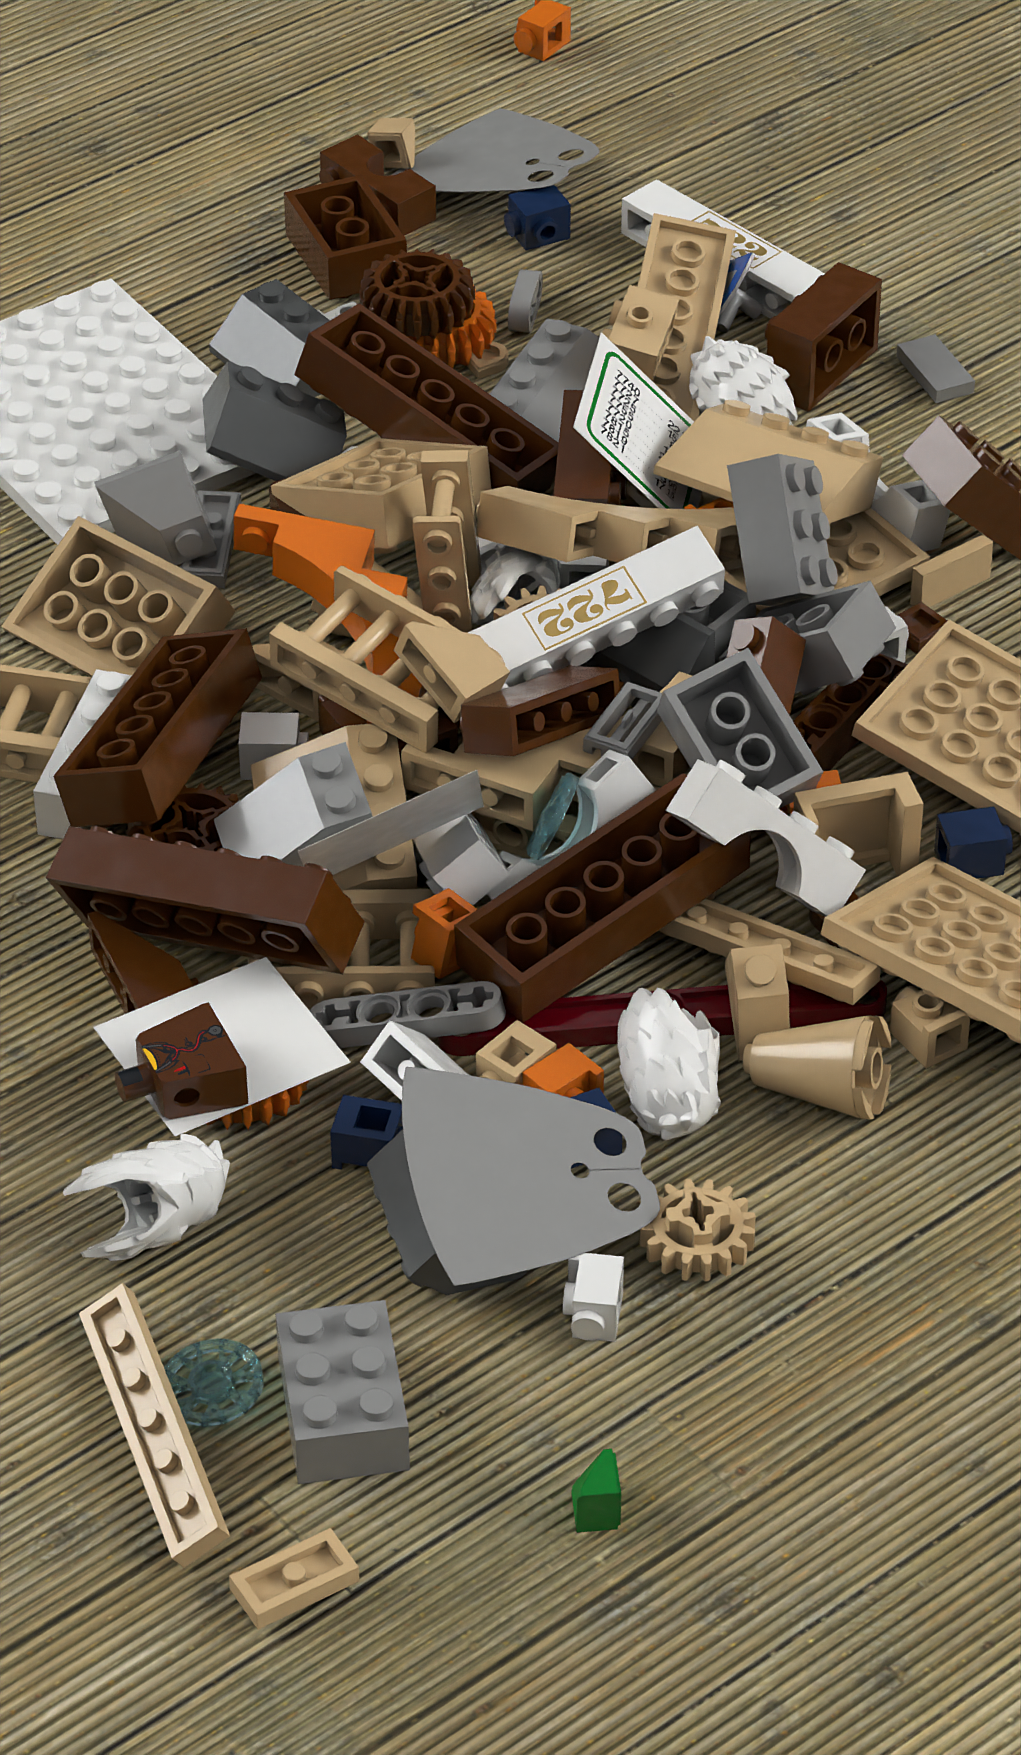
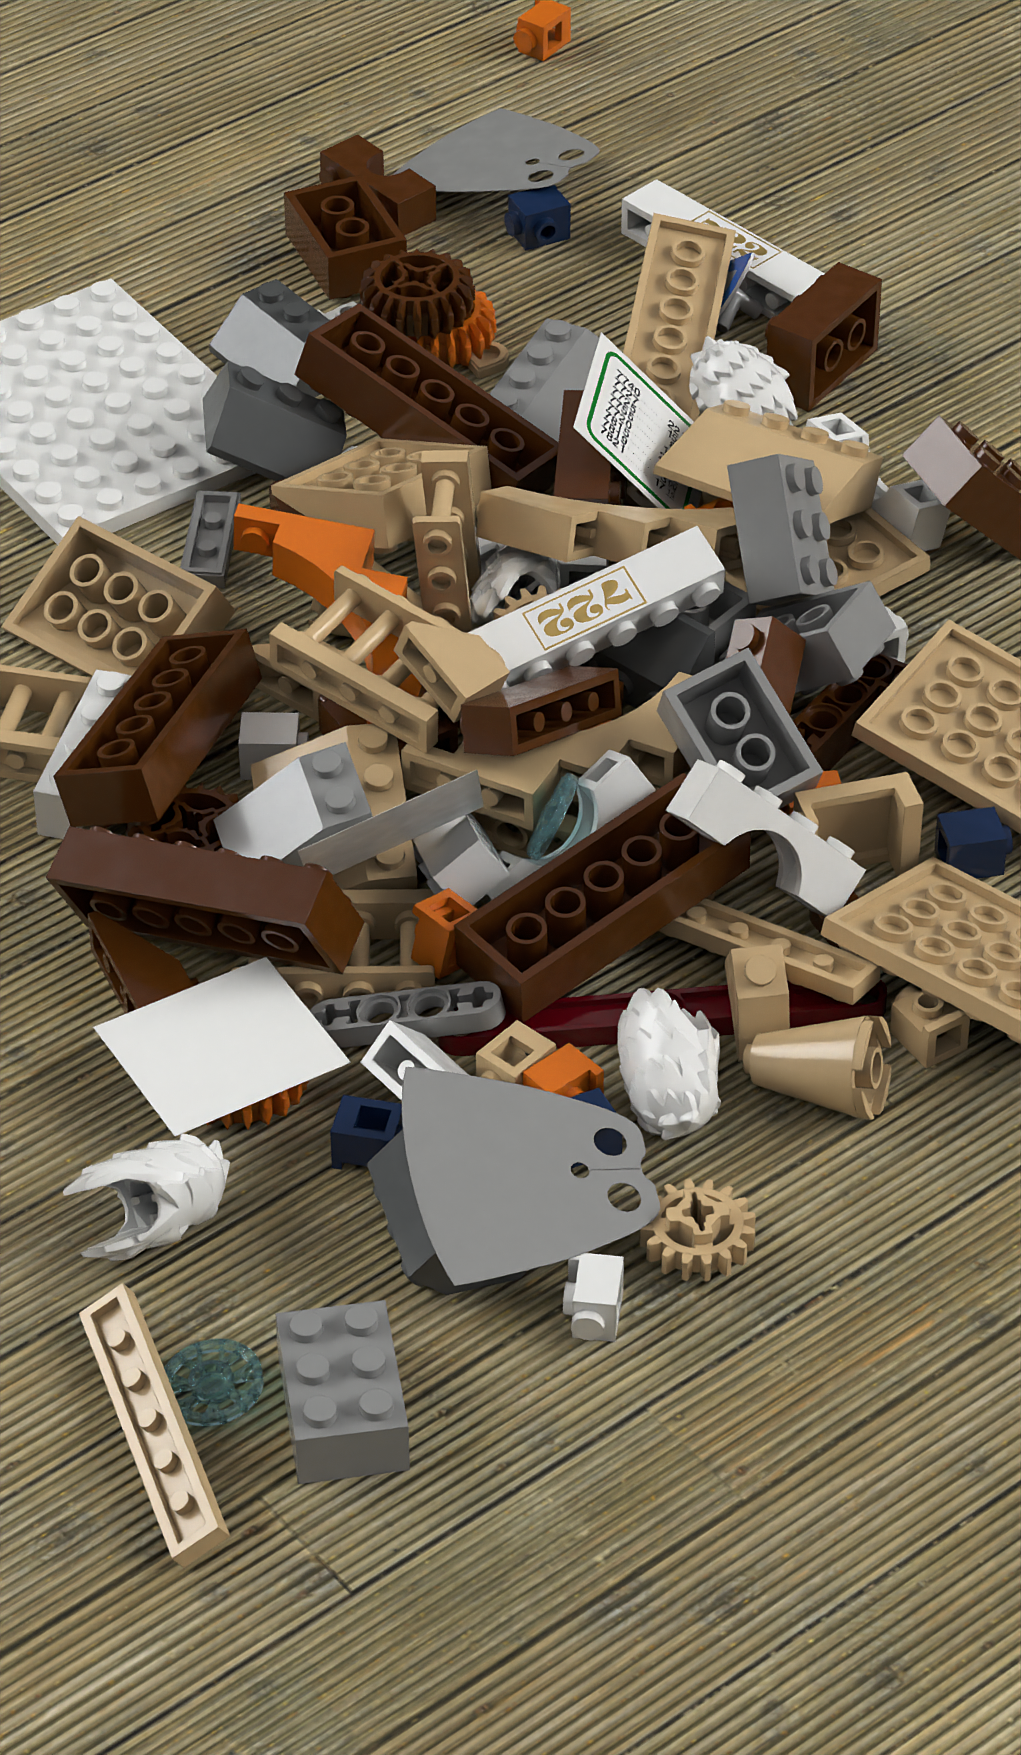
light grey slope [94,450,217,565] -> none
reddish brown torso [115,1002,248,1119] -> none
tan plate [229,1528,360,1630] -> none
tan slope [367,118,415,169] -> none
light grey beam [508,269,543,333] -> none
green slope [571,1449,621,1533] -> none
light grey tile [583,682,662,760] -> none
tan brick [602,285,679,382] -> none
light grey tile [896,334,975,403] -> none
reddish brown tile [897,602,948,654] -> none
tan tile [910,534,993,607] -> none

